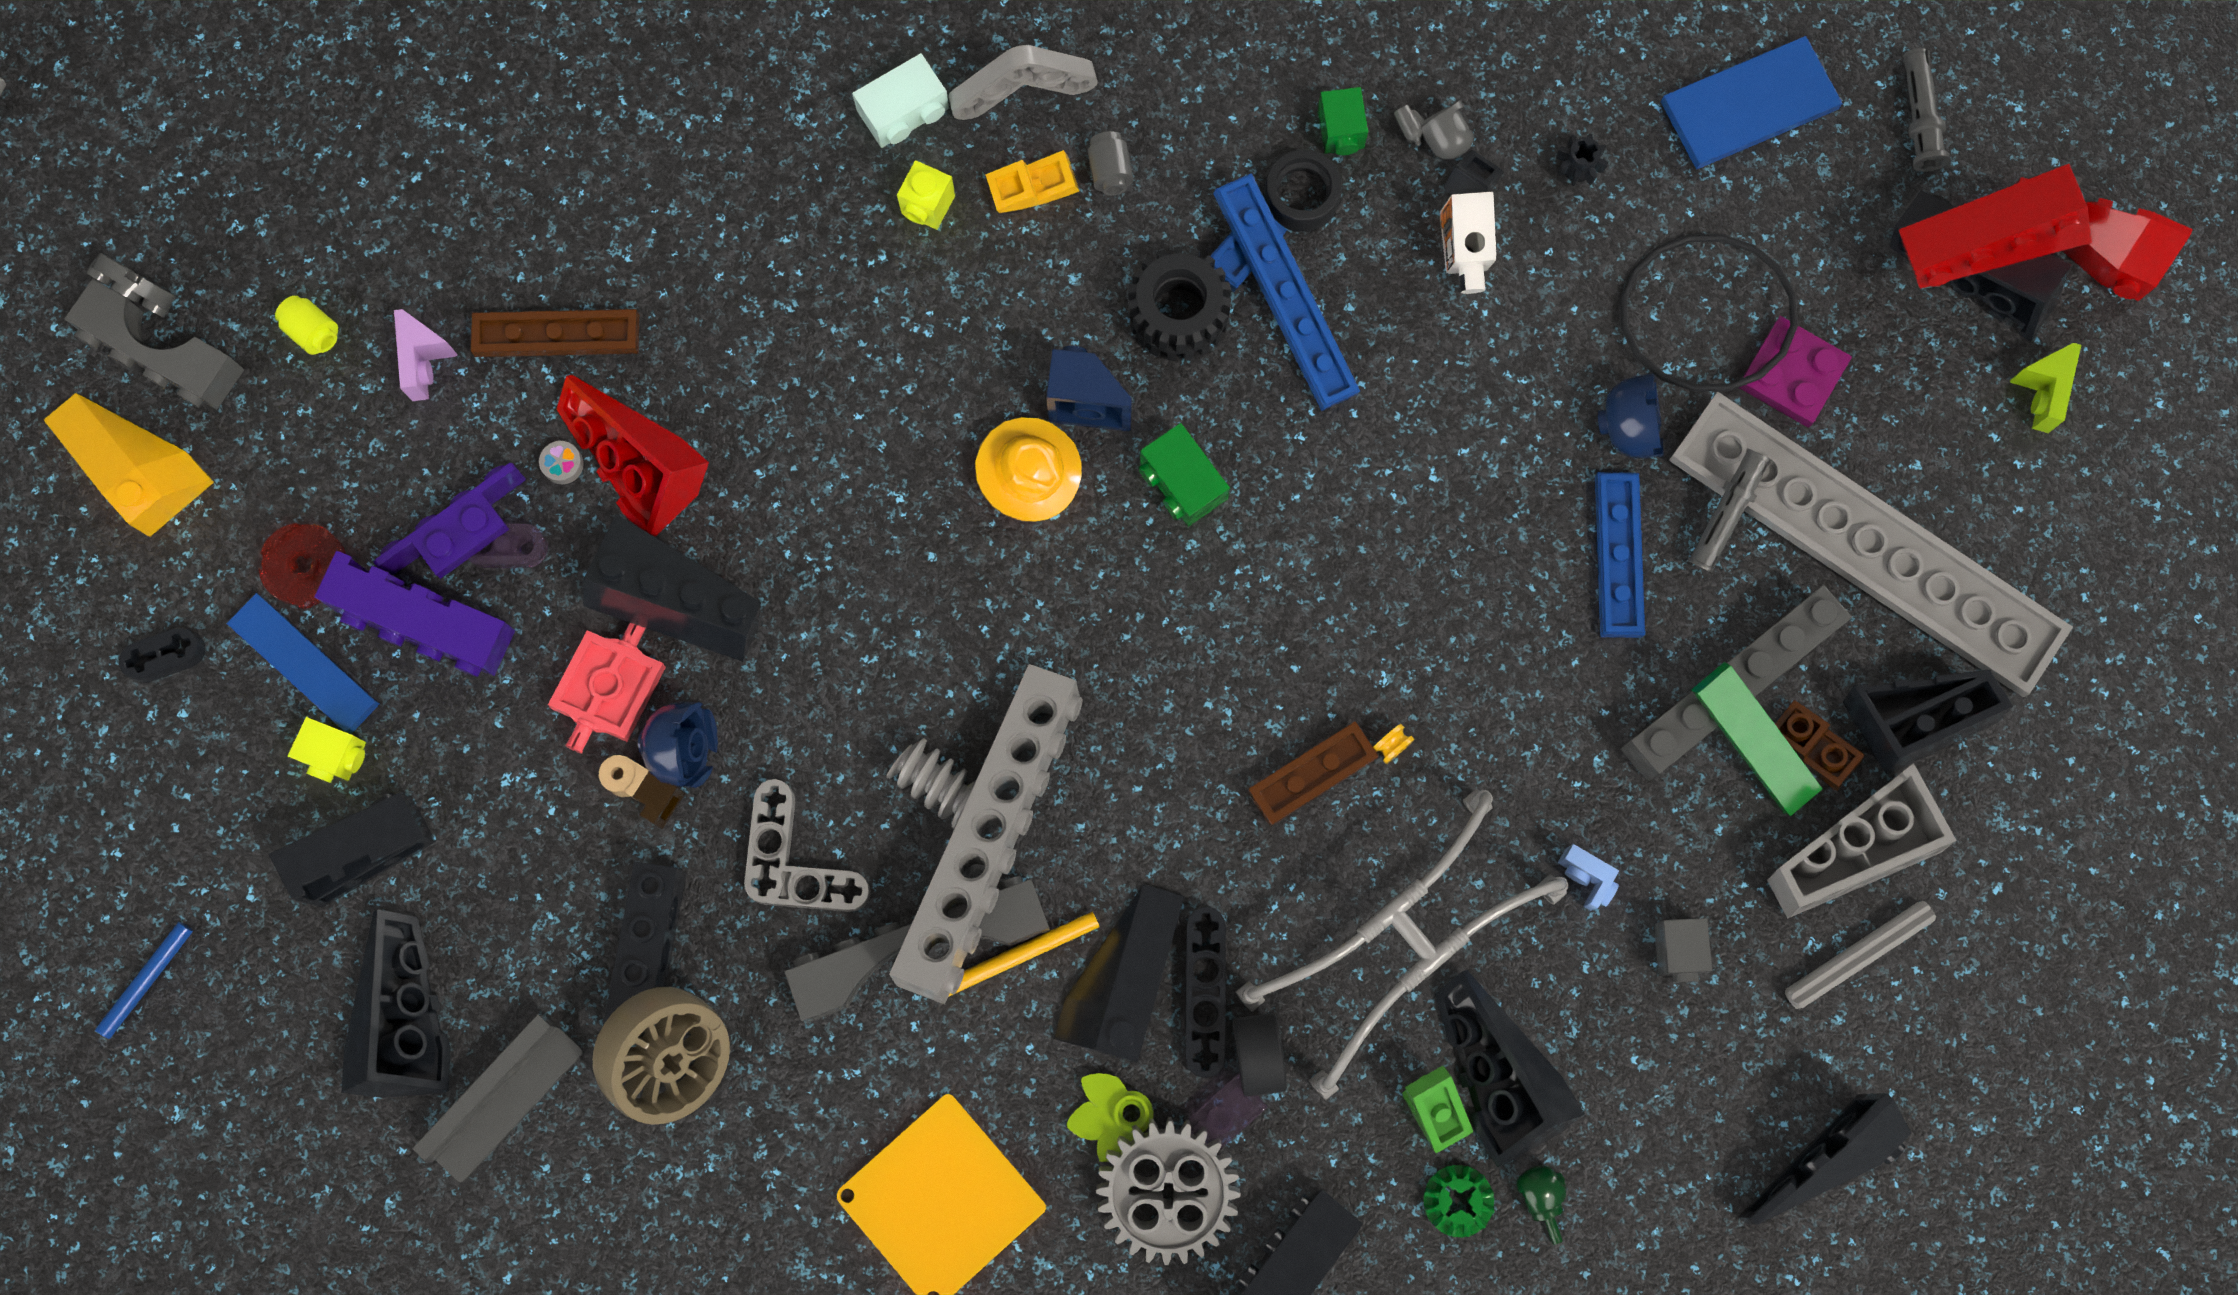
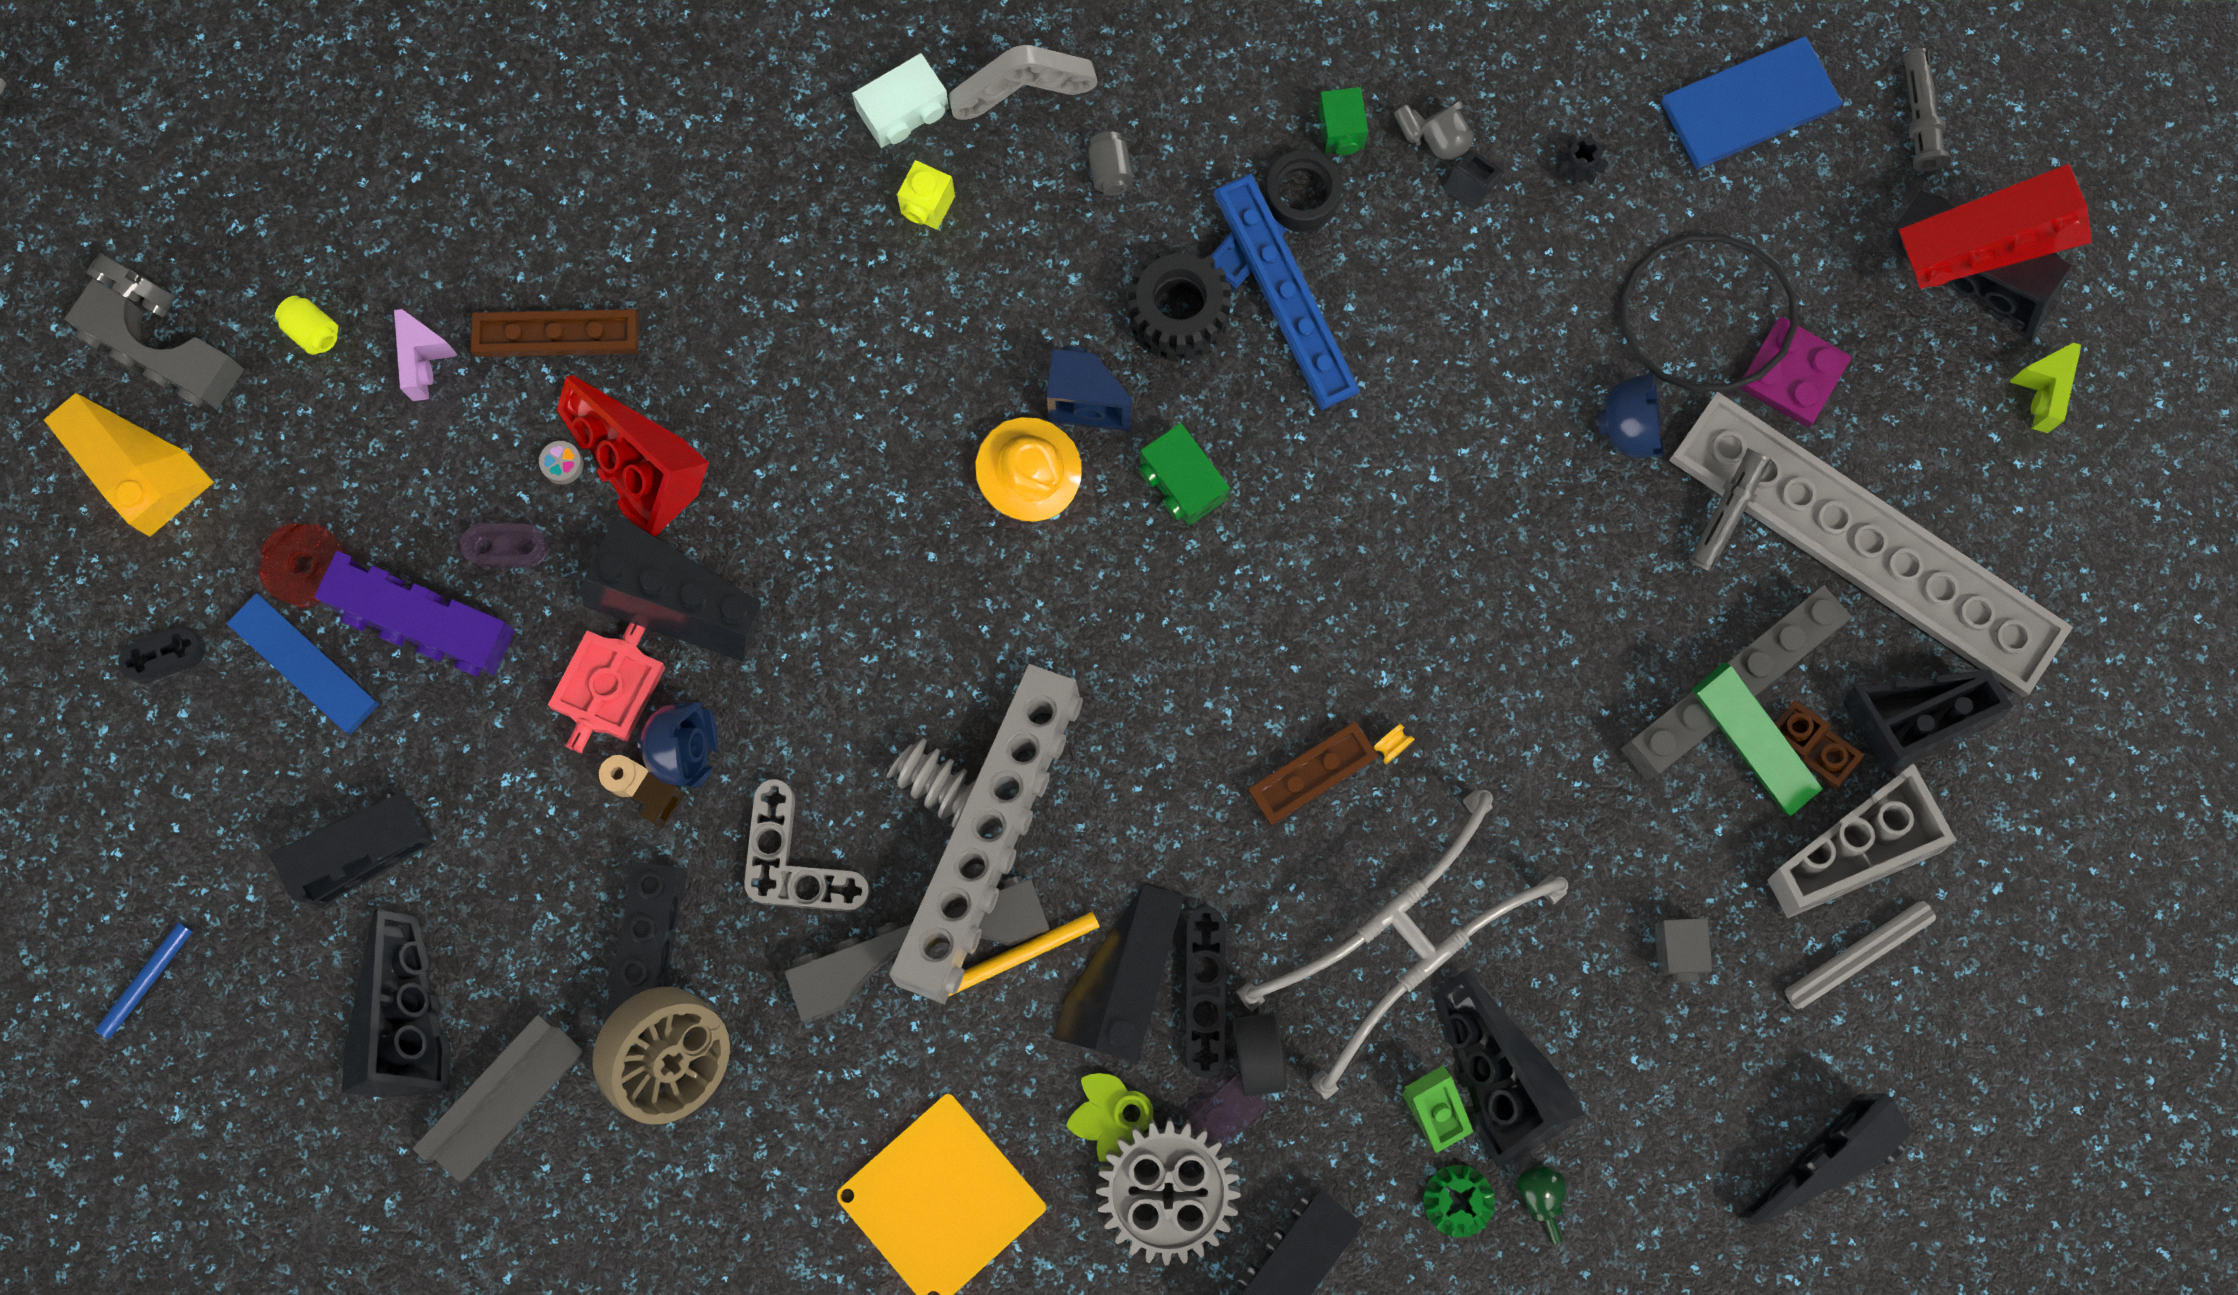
neon yellow brick [288,717,366,783] -> none
dark purple bracket [373,463,526,579] -> none
yellow slope [985,150,1079,213] -> none
white torso [1440,192,1496,294] -> none
light blue bracket [1558,844,1619,911] -> none
blue tile [1595,472,1645,638] -> none
red wedge [2014,177,2193,301] -> none

